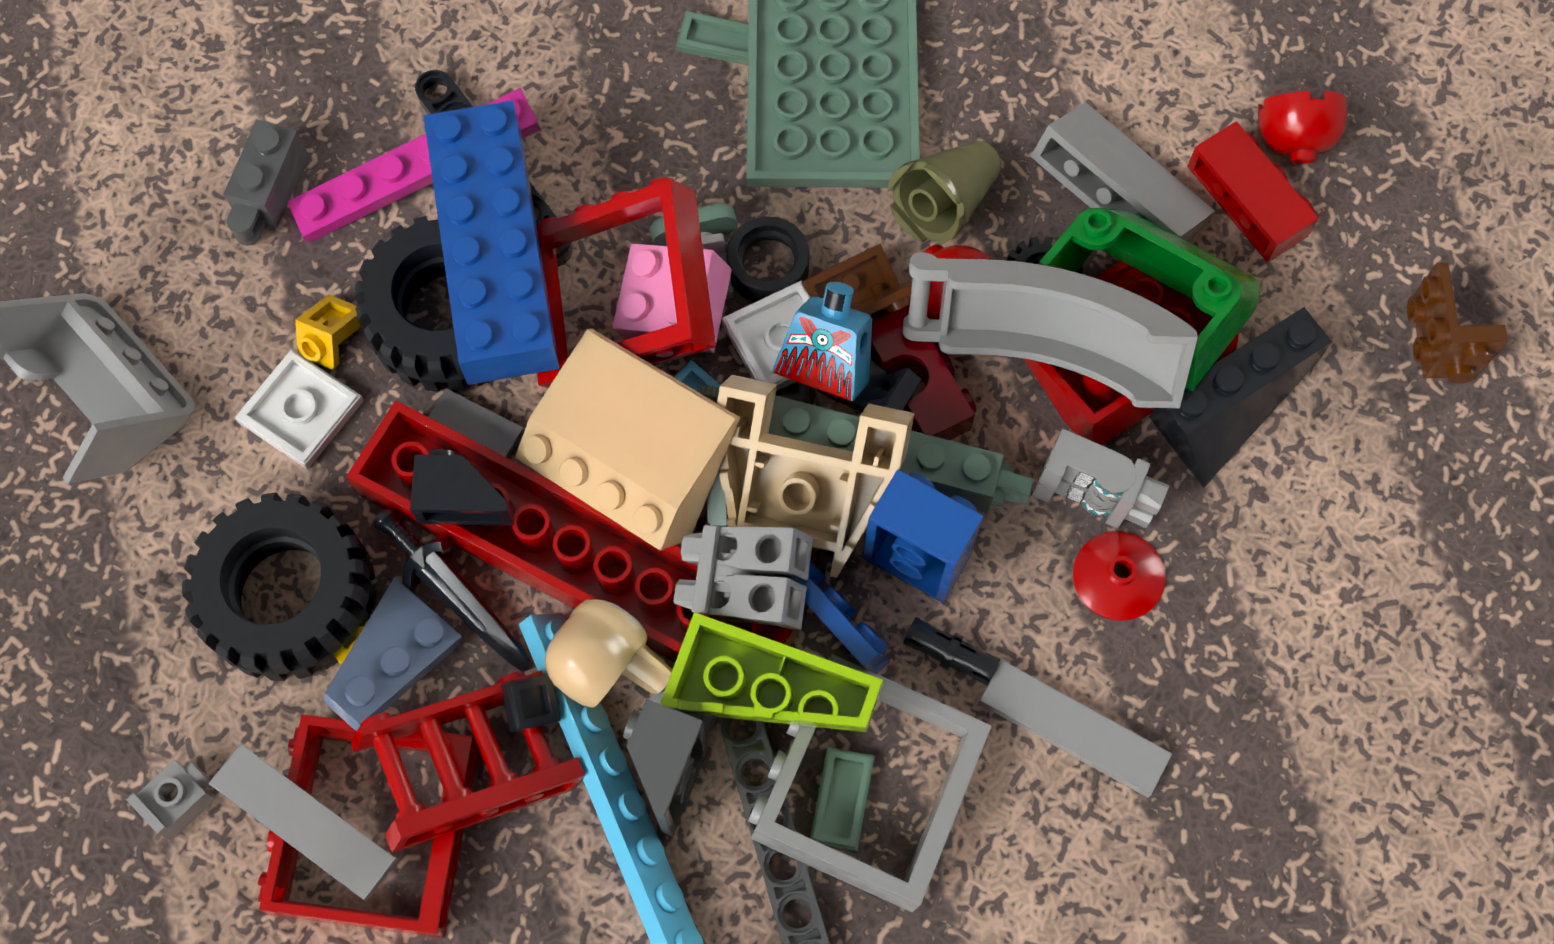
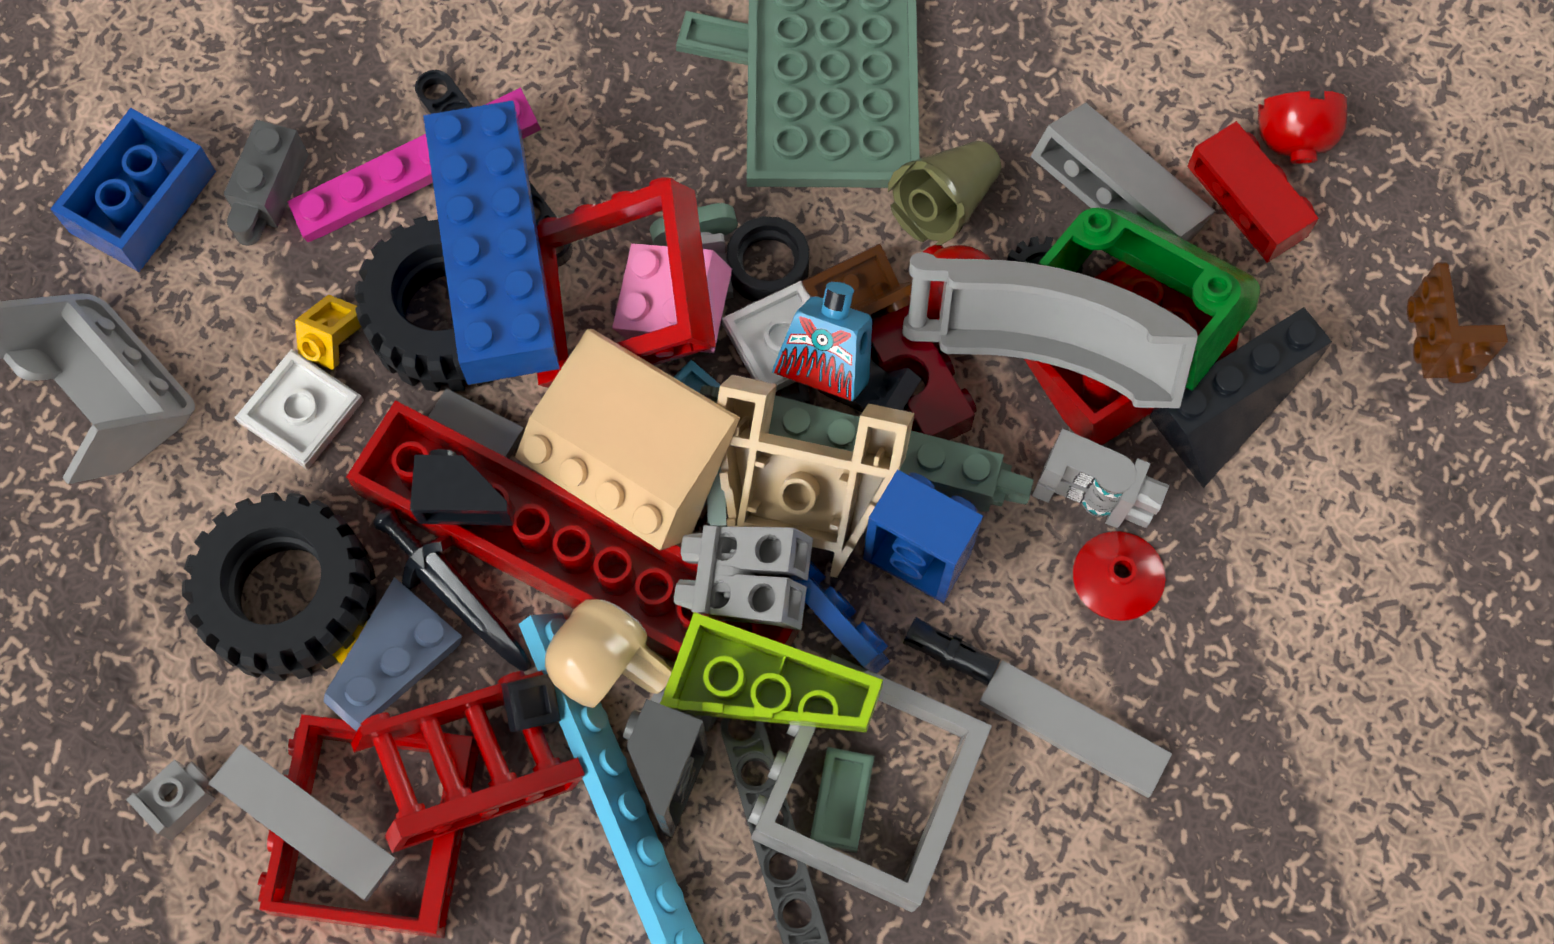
none -> blue brick [51,108,216,272]

